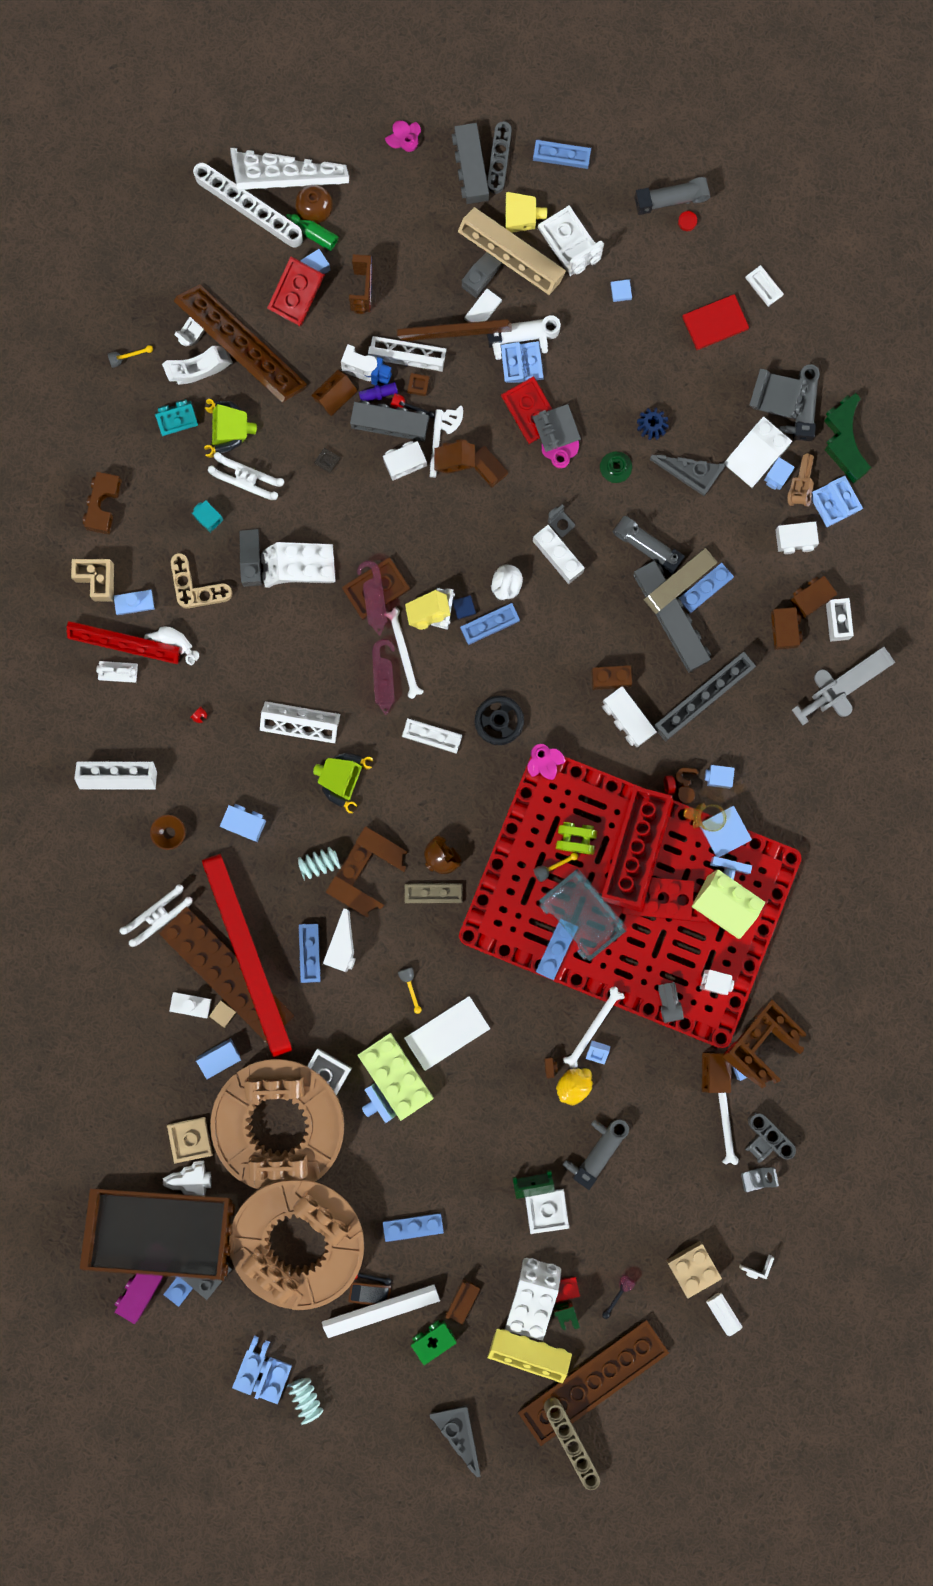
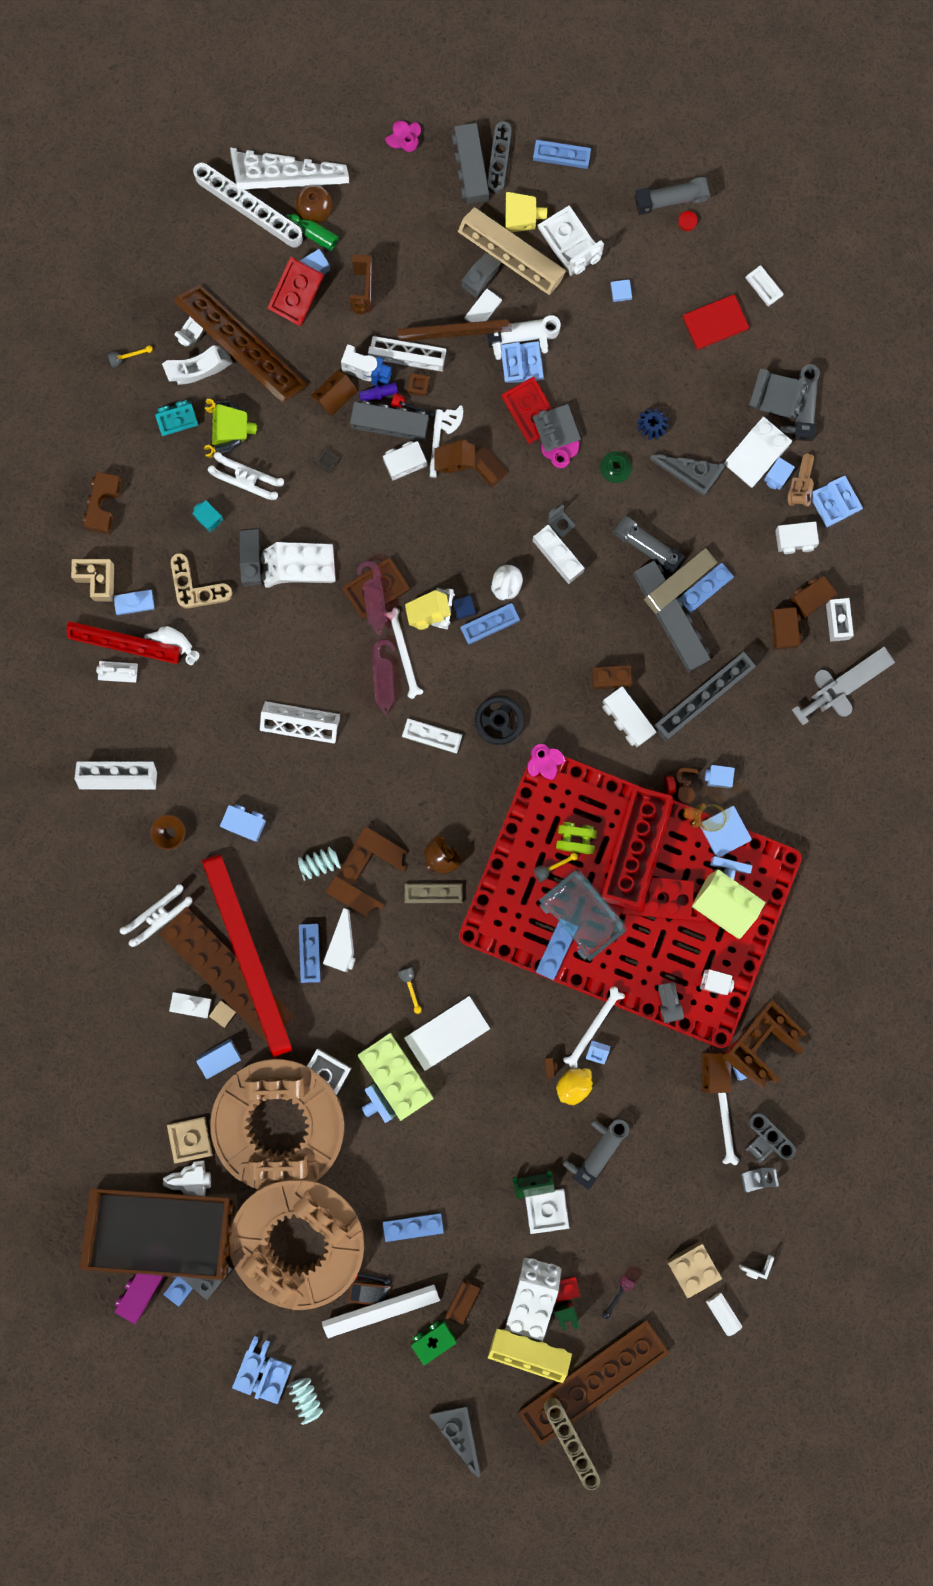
red hinge [190,706,207,723] -> none
lime torso [313,753,373,813] -> none
dark green arch [824,393,871,484] -> none

